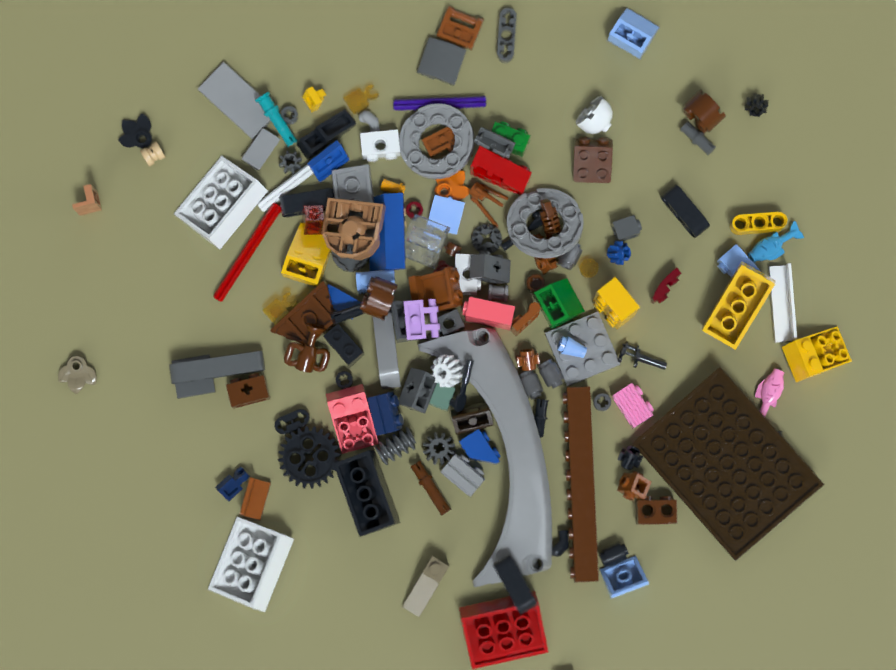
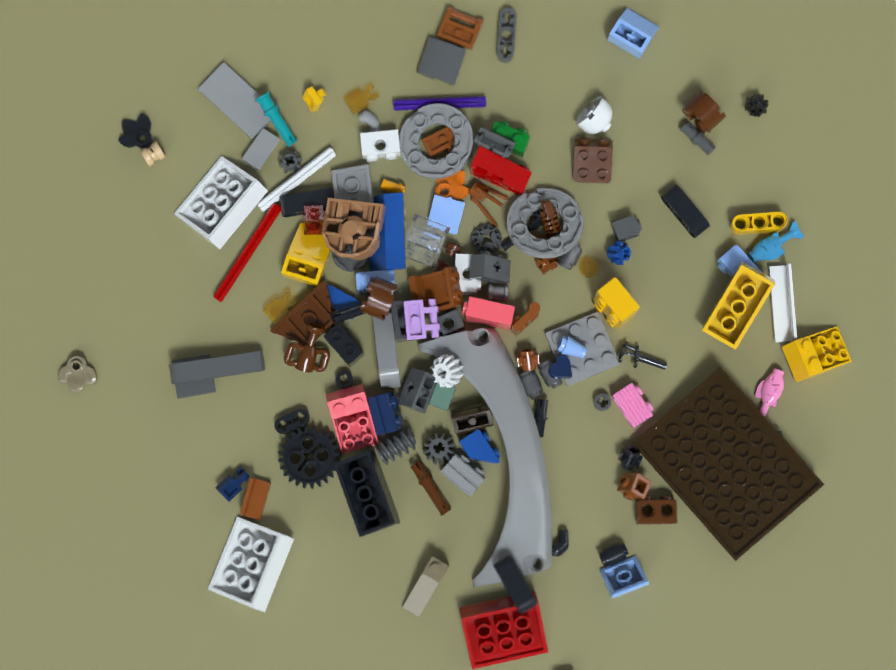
nougat panel [72,184,102,215] -> none
reddish brown brick [226,373,271,409] -> none
dark grey bush [281,106,298,125] -> none
black slope [297,109,356,160] -> none
blue plate [307,140,350,182] -> none
dark red bush [406,201,423,220] -> none
black piece [449,359,474,412] -> none
reddish brown tile [526,274,545,293] -> none
green slope [533,278,585,329] -> none
reddish brown brick [562,387,599,582] -> none
dark red slope [651,268,682,304] -> none
none -> dark blue tile [548,355,572,379]

